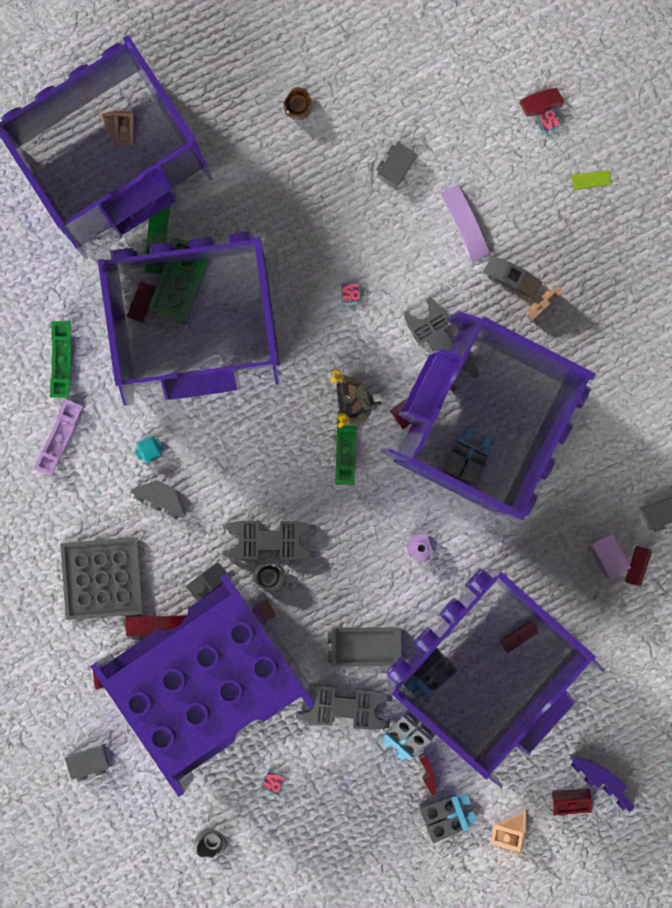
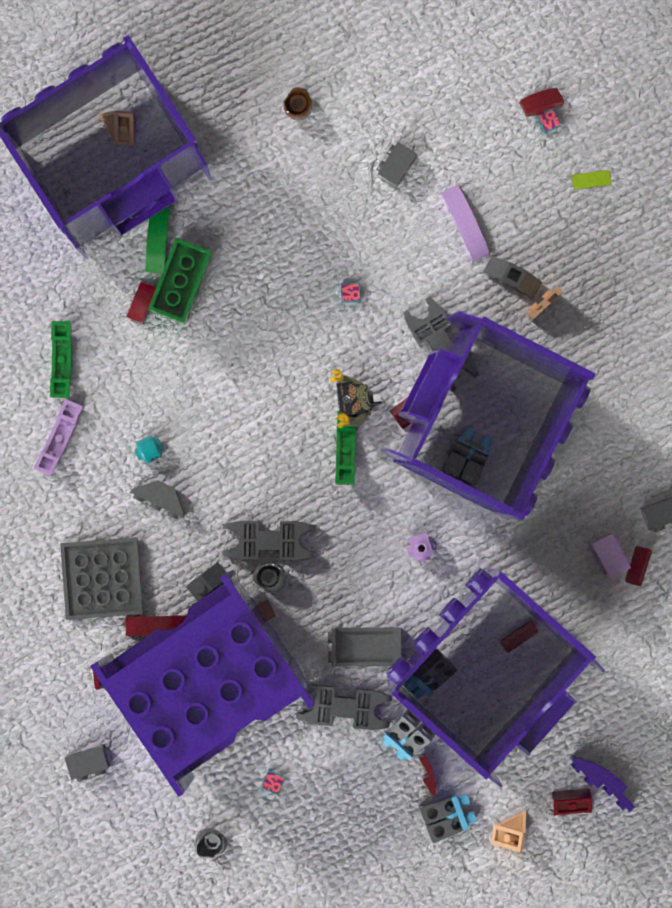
dark purple container [97,231,280,406] -> none

